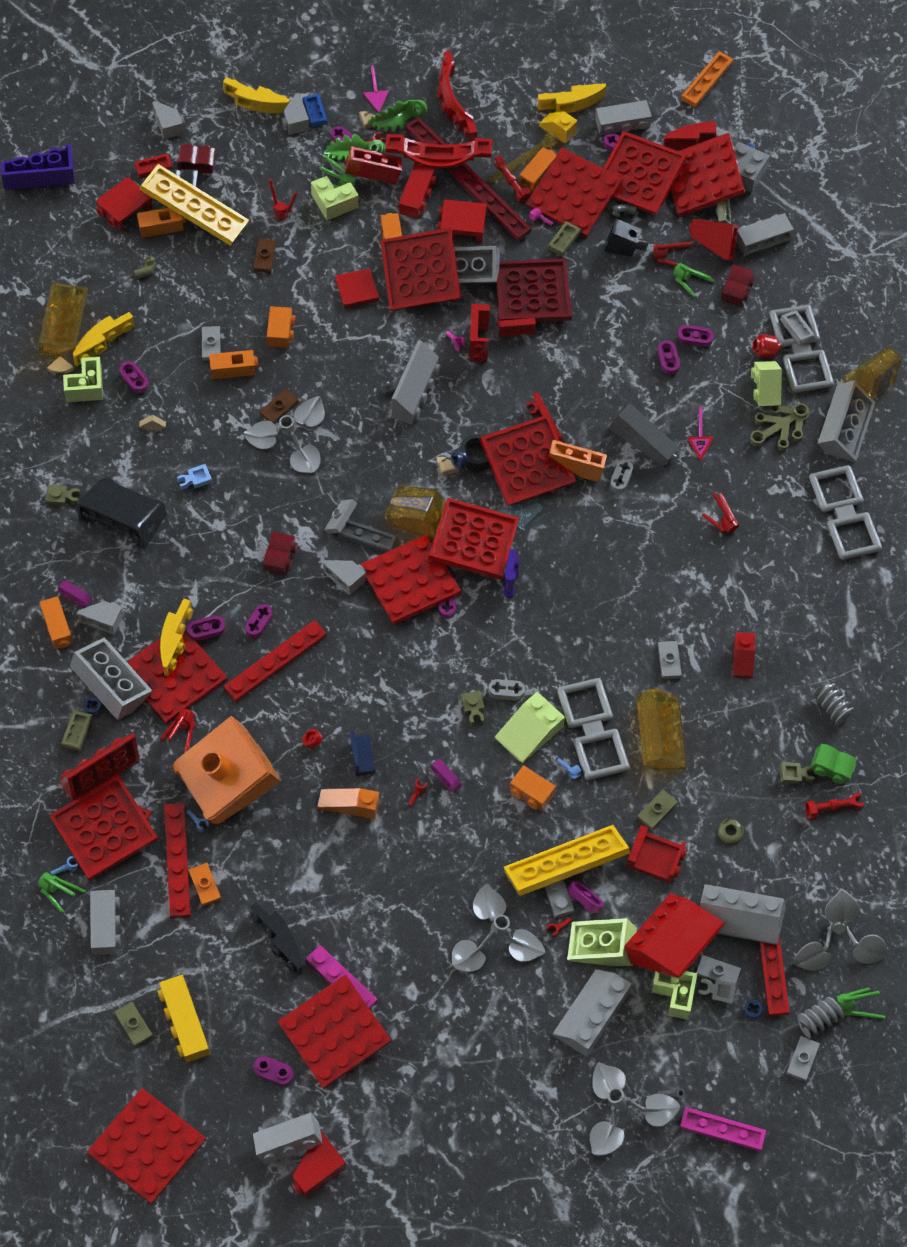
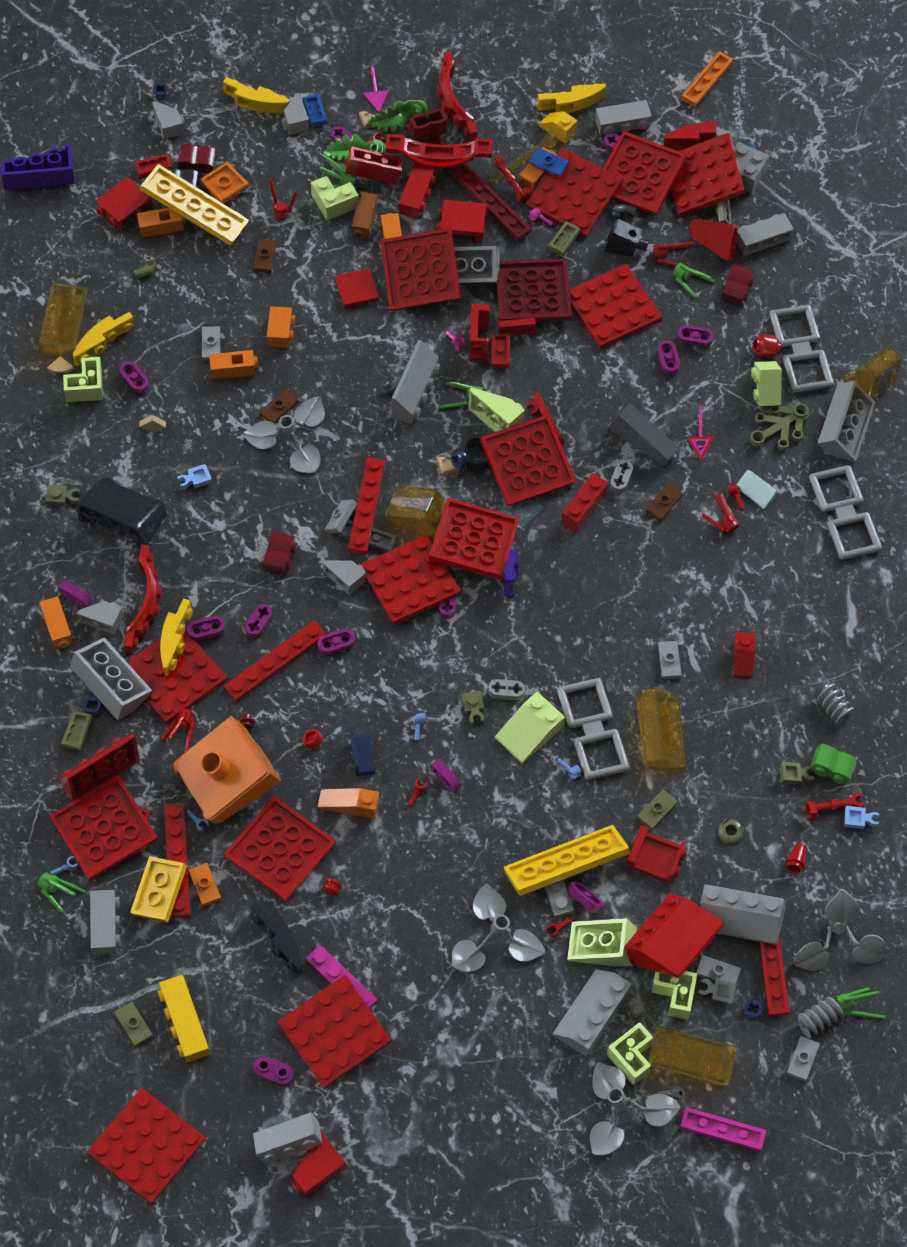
orange brick [509,765,556,812] -> none
orange slope [549,440,607,482] -> none
light grey plate [780,310,815,345] -> none
none -> red piece [124,545,162,655]
none -> yellow plate [130,856,187,923]
none -> dark blue bush [153,82,169,100]
none -> orange plate [200,162,249,204]
none -> red plate [224,796,336,902]
none -> dark red plate [238,714,256,731]
none -> magenta plate [317,629,355,655]
none -> red bush [322,878,342,896]
none -> red plate [348,457,385,555]
none -> dark orange window [351,191,378,239]
none -> dark red brick [410,109,447,141]
none -> medium blue hand [414,713,426,741]
none -> bright green plant [439,382,483,409]
none -> yellowish green slope [468,388,525,432]
none -> red plate [491,333,510,368]
none -> blue plate [529,147,569,178]
none -> red brick [561,473,609,534]
none -> red plate [569,264,662,349]
none -> yellowish green brick [607,1022,653,1086]
none -> reddish brown plate [646,483,683,522]
none -> clear yellow slope [648,1026,737,1086]
none -> red hand [728,485,744,510]
none -> light aqua slope [737,470,777,509]
none -> red cone [786,843,807,874]
none -> light blue plate [844,806,879,829]

